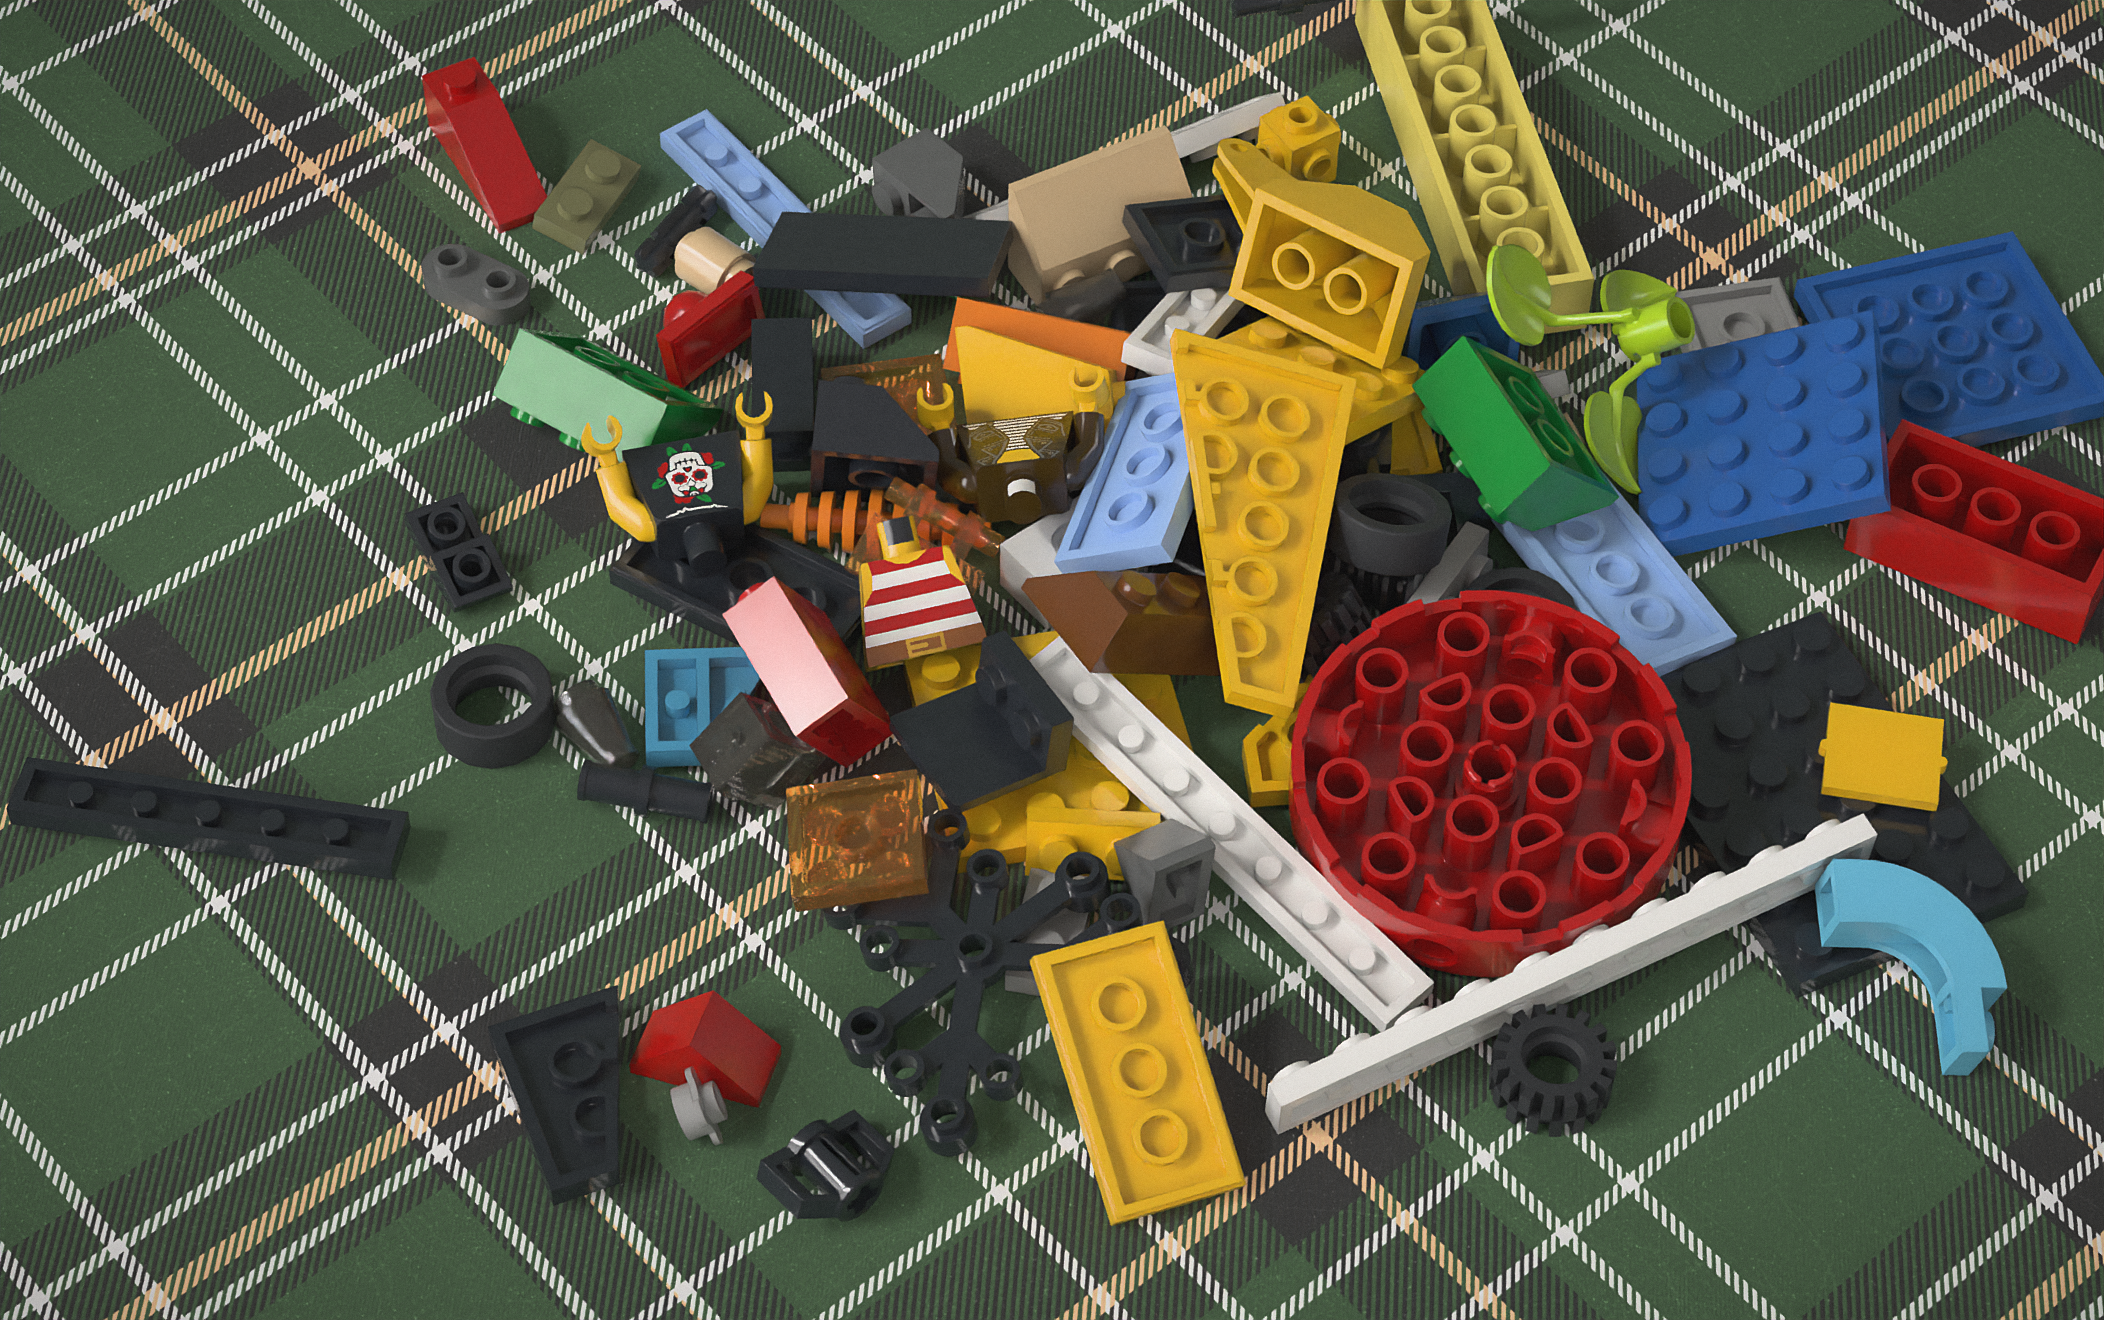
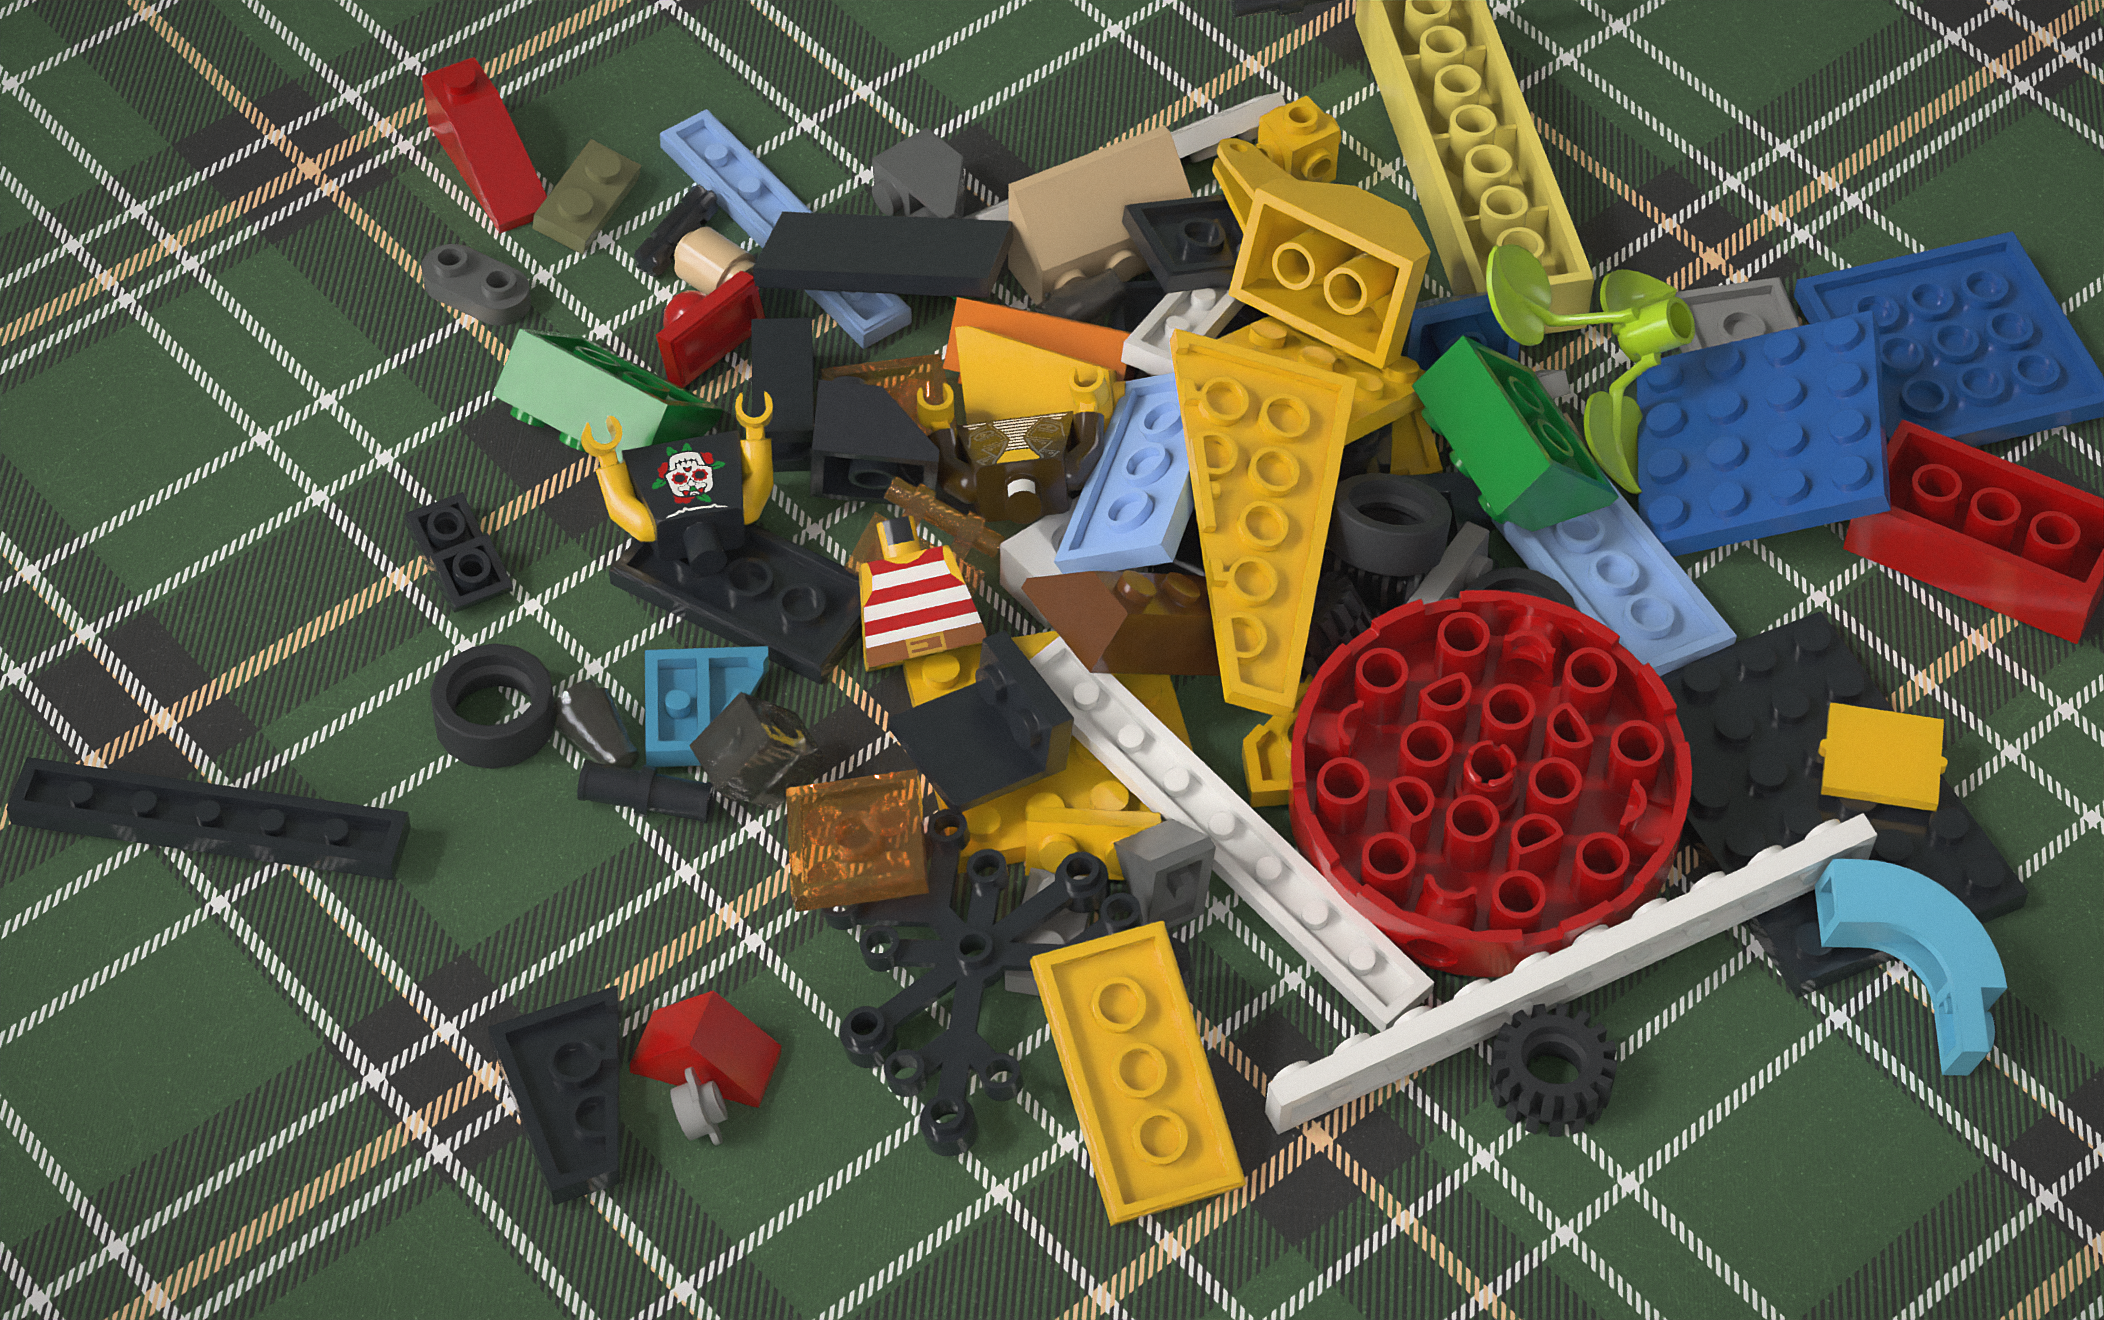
brick [722,576,892,768] -> none
black piece [756,1109,895,1222] -> none
orange piece [760,489,992,558] -> none

